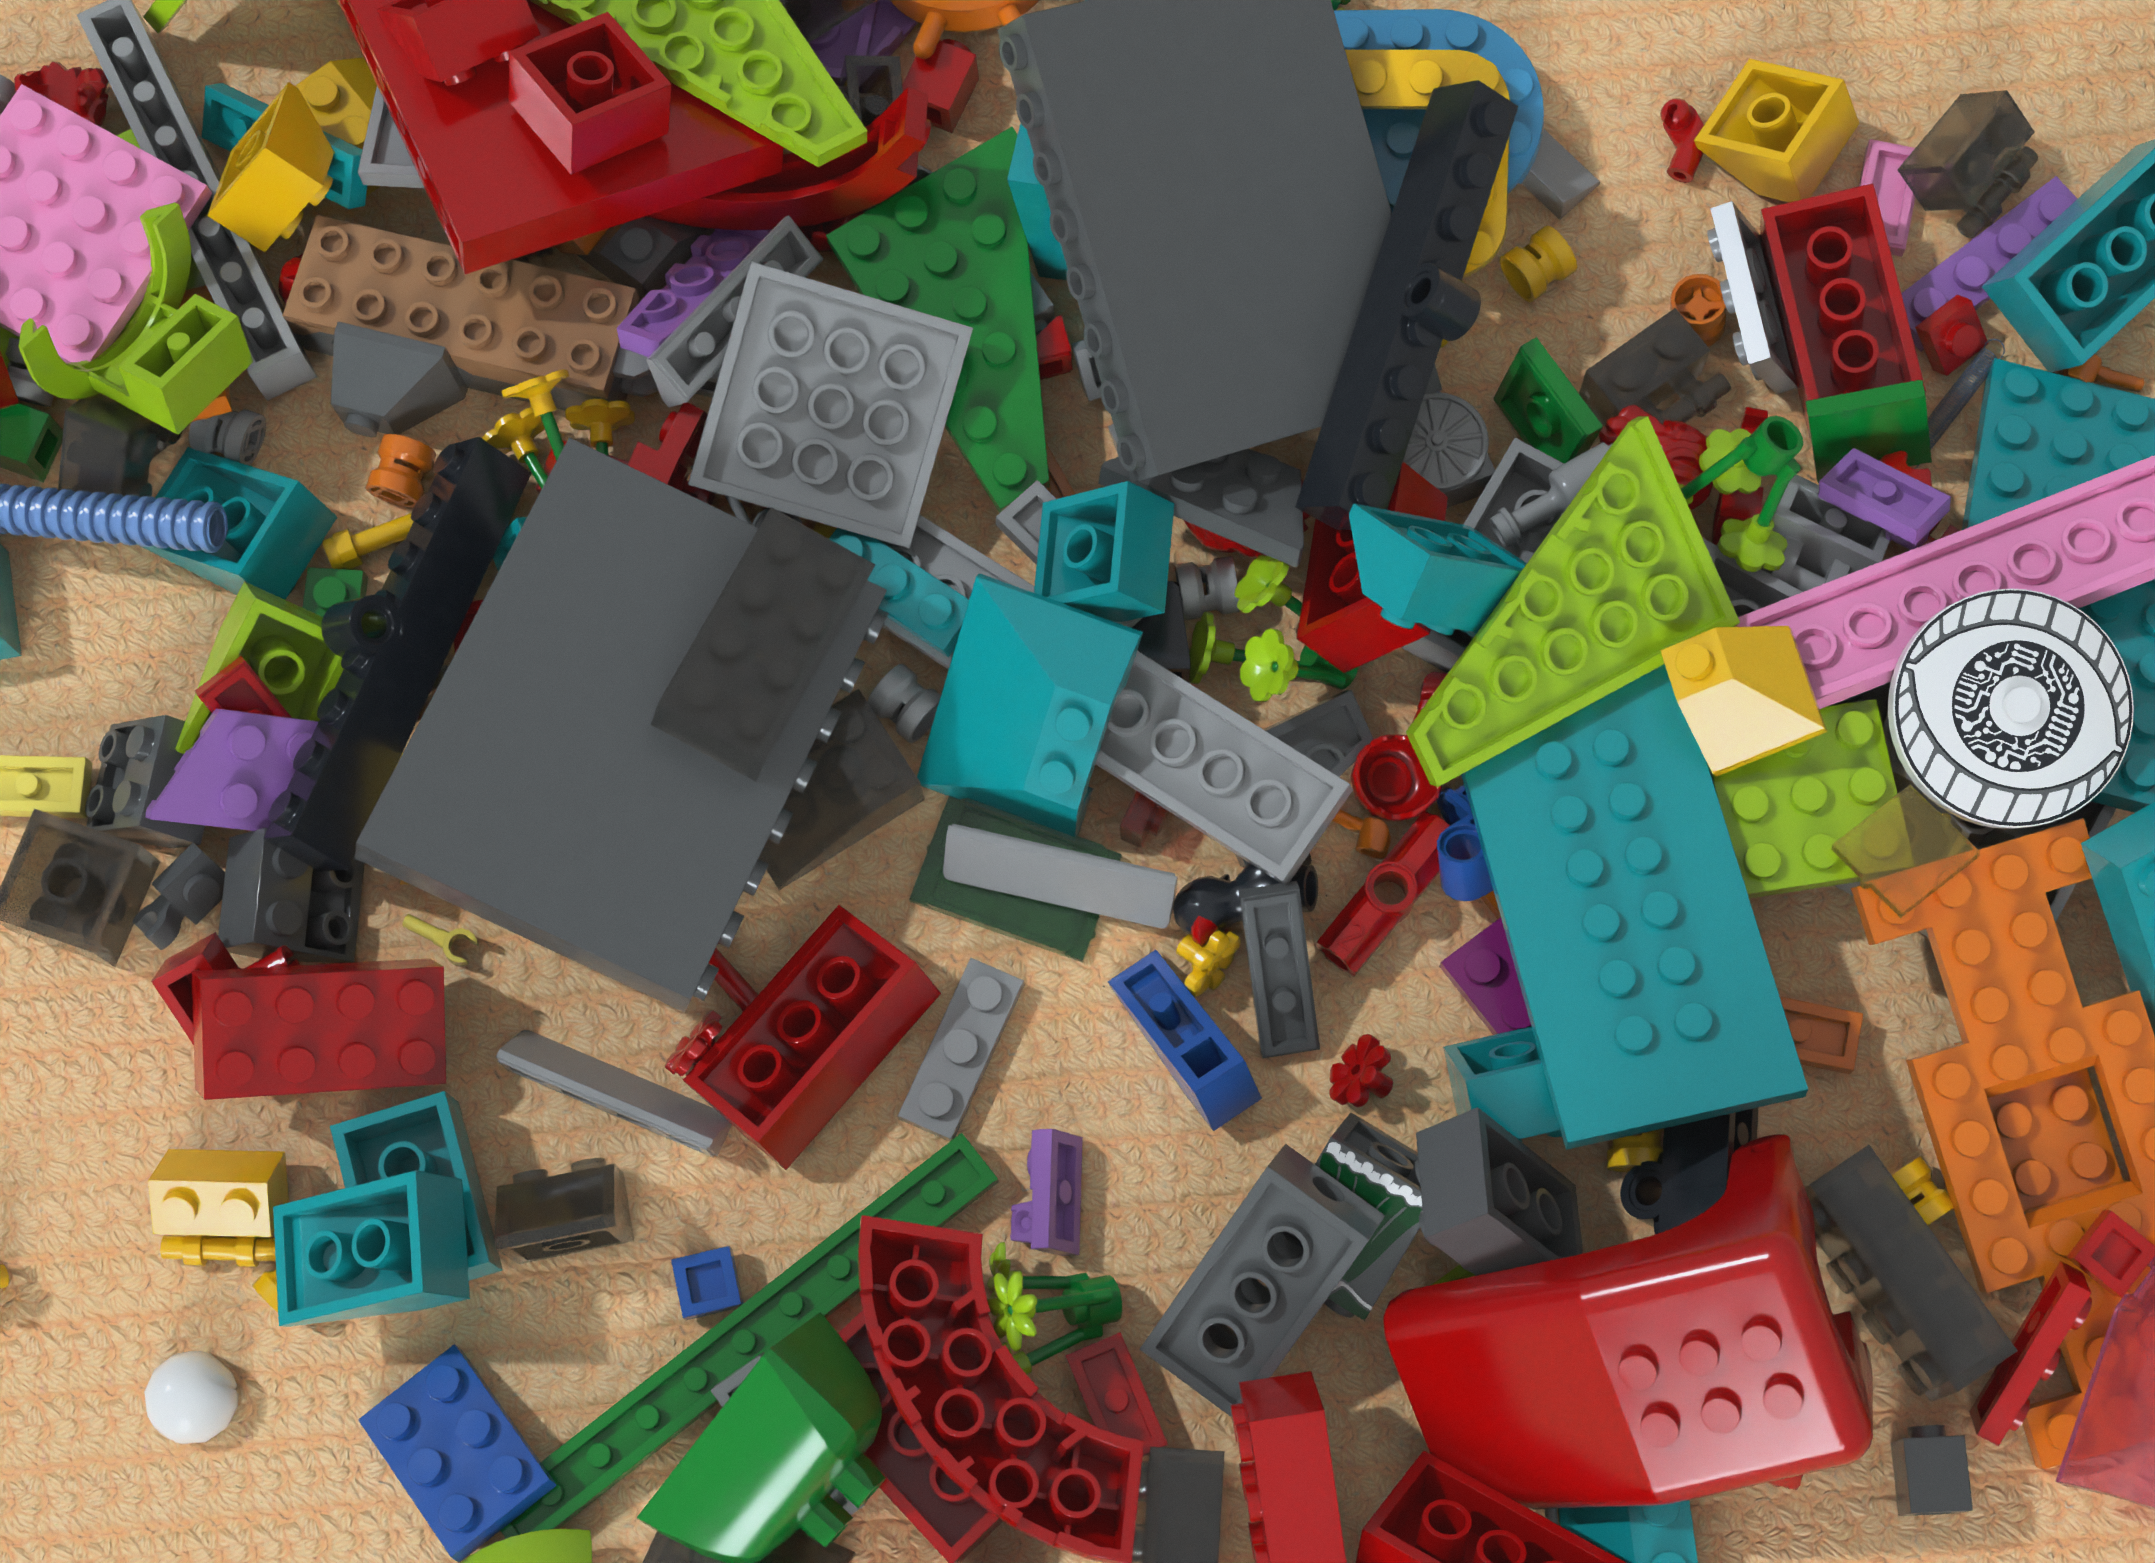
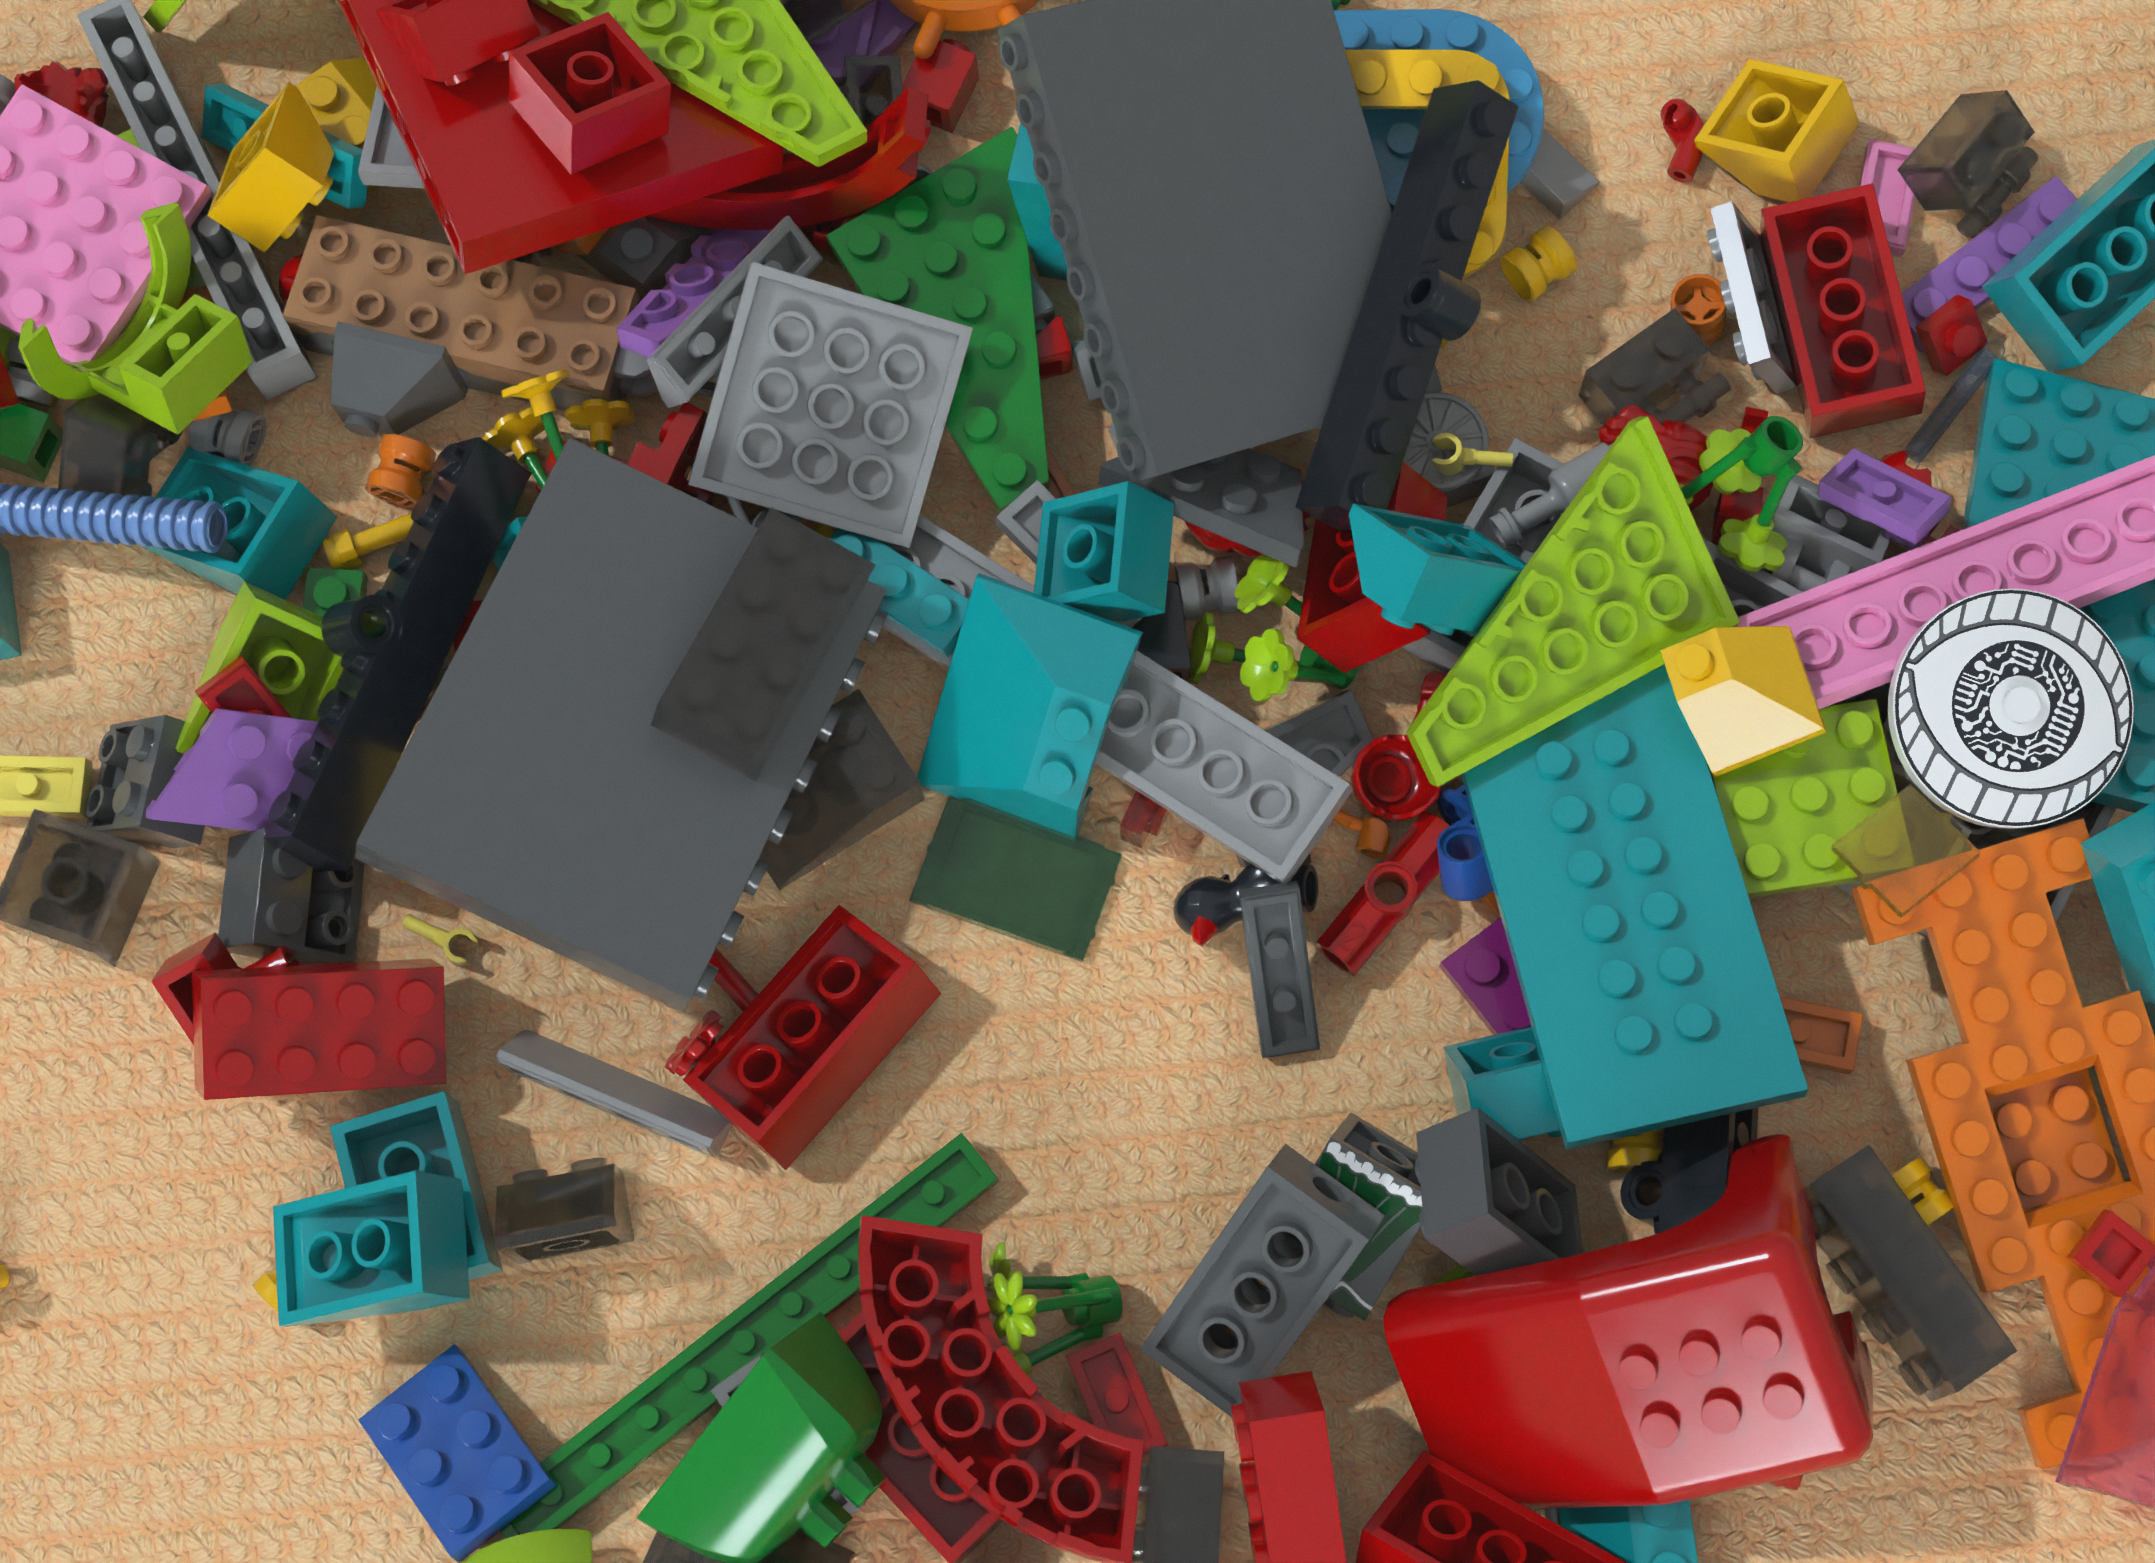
dark grey plate [132,842,225,950] -> none
white hair [144,1351,238,1444] -> none
yellow brick [148,1149,289,1267] -> none
blue plate [671,1246,743,1320] -> none
light grey wheel [866,664,941,743] -> none
light grey plate [898,958,1025,1142] -> none
light grey slope [943,824,1177,929] -> none
medium lavender hinge [1010,1129,1083,1256] -> none
blue slope [1108,950,1262,1131] -> none
yellow plant [1176,930,1241,997] -> none
red plant [1329,1034,1393,1107] -> none
green tile [1493,337,1603,463] -> none
green tile [1805,380,1932,483] -> none
dark grey brick [1891,1425,1973,1516] -> none
red plate [1969,1261,2092,1446] -> none
orange hand [2061,354,2144,392] -> none
none -> light yellow hand [1431,432,1513,476]

